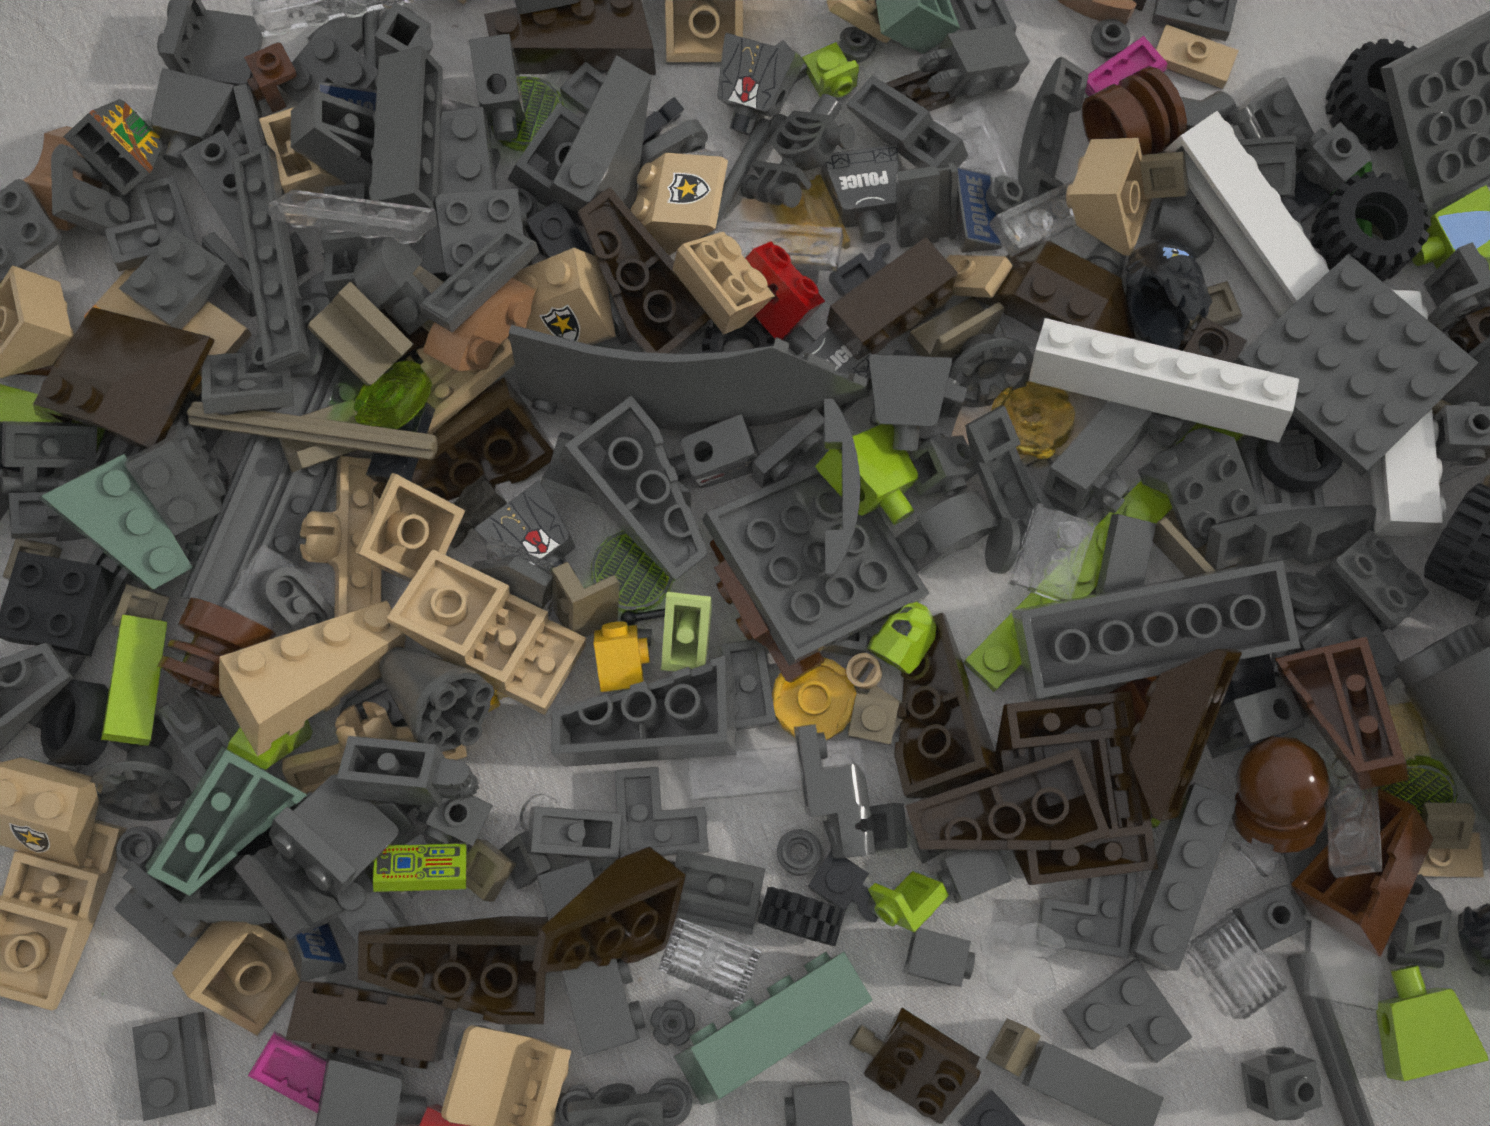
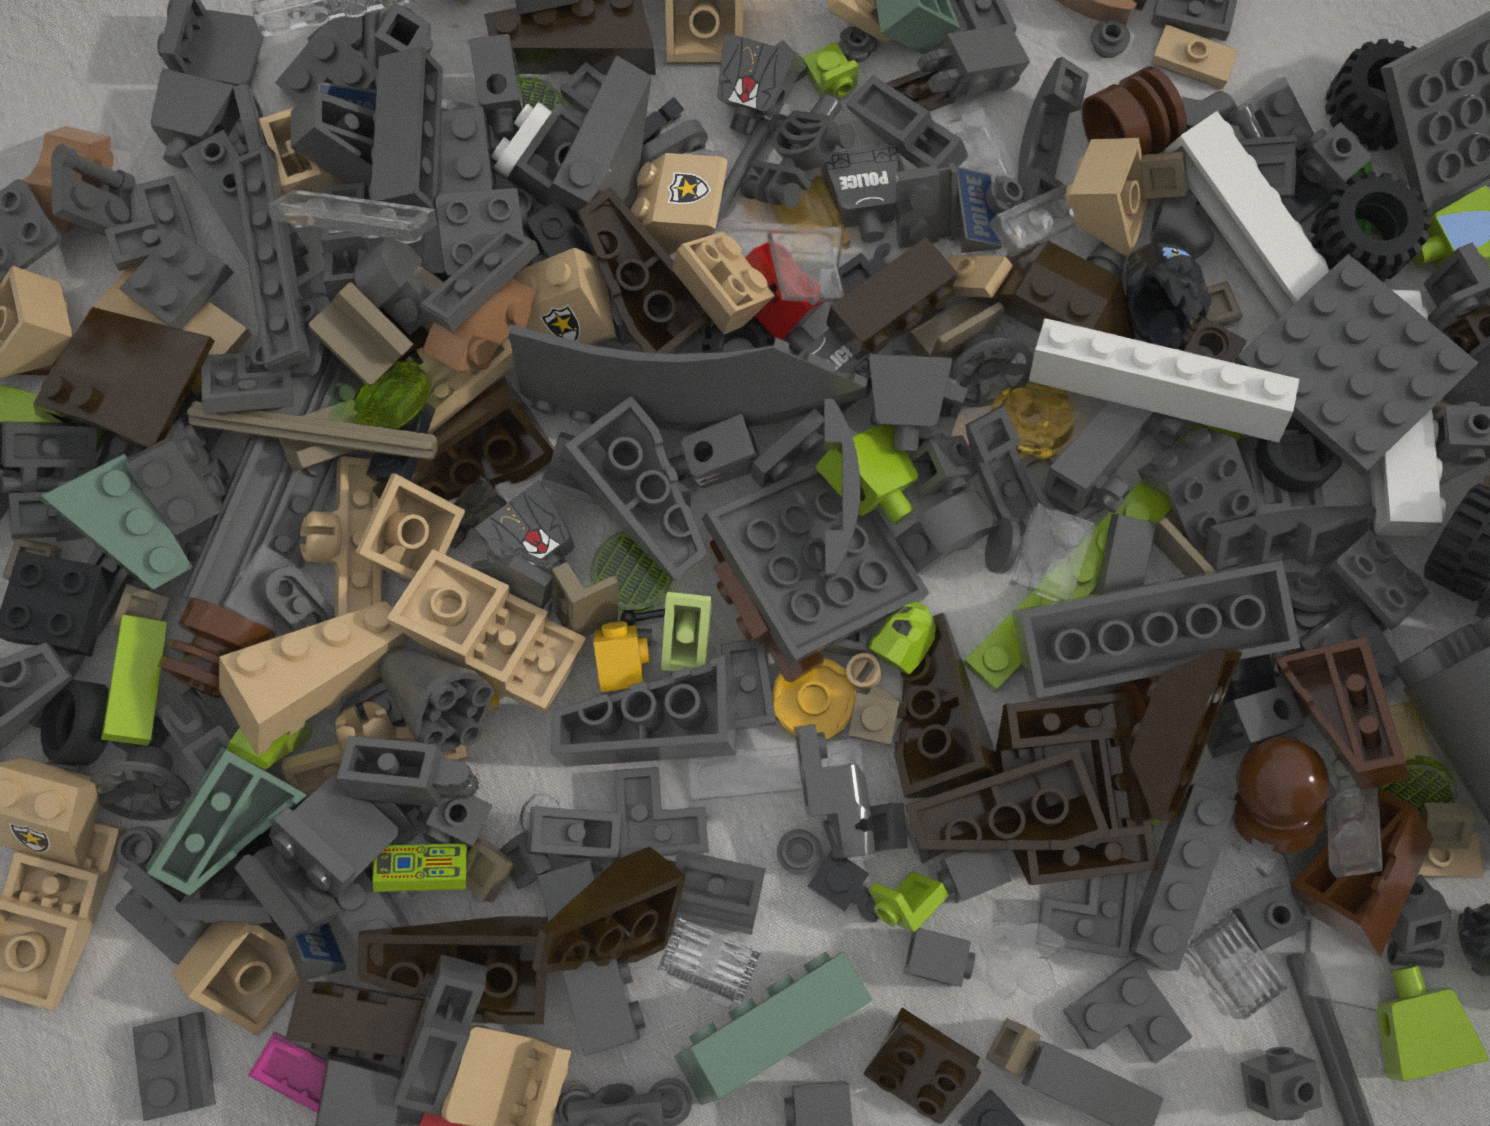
dark grey torso [63,99,164,195] -> none
dark grey plate [202,232,256,317] -> none
reddish brown bracket [244,42,297,113] -> none
dark grey plate [650,1000,695,1046] -> none
black tyre [757,887,845,947] -> none
dark tan piece [849,1024,883,1057] -> none
dark pink plate [1085,36,1168,96] -> none
none -> dark grey slope [393,954,486,1115]
none -> white plate [491,102,552,178]
none -> clear piece [767,229,844,305]

